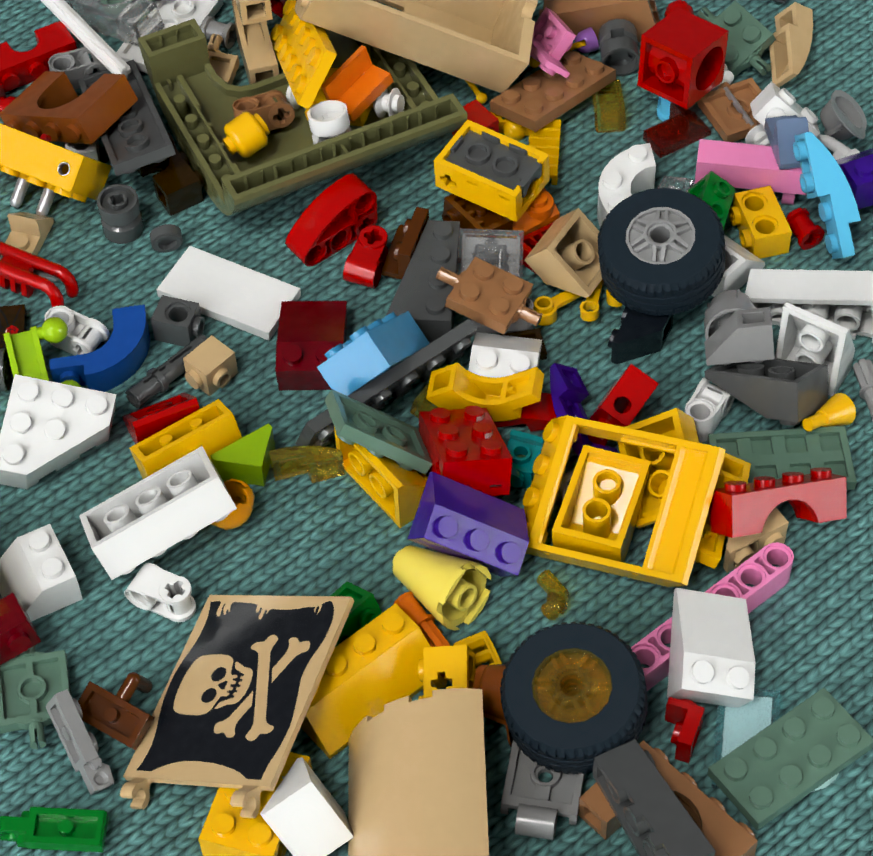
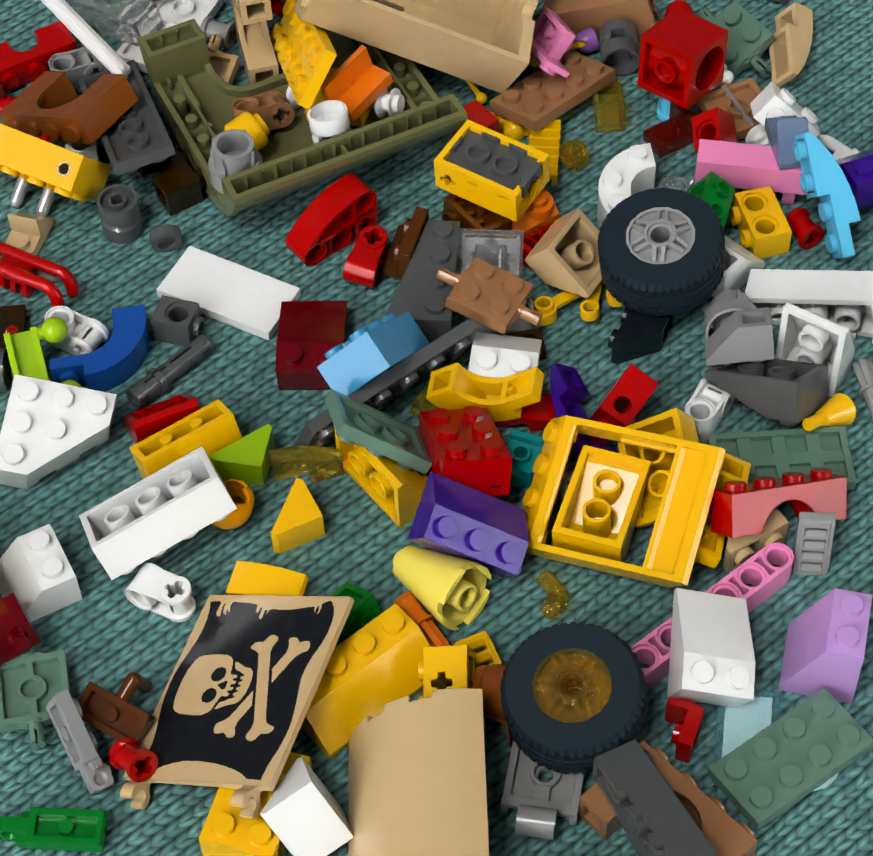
tan brick [183,335,238,396] -> none
light grey piece [820,90,867,140] -> none
none -> red bush [109,736,158,783]
none -> light grey piece [208,129,263,194]
none -> yellow slope [226,561,309,596]
none -> yellow slope [271,477,325,554]
none -> clear yellow plate [559,140,589,170]
none -> red brick [691,107,737,152]
none -> lavender slope [778,588,872,704]
none -> light grey slope [792,512,836,576]

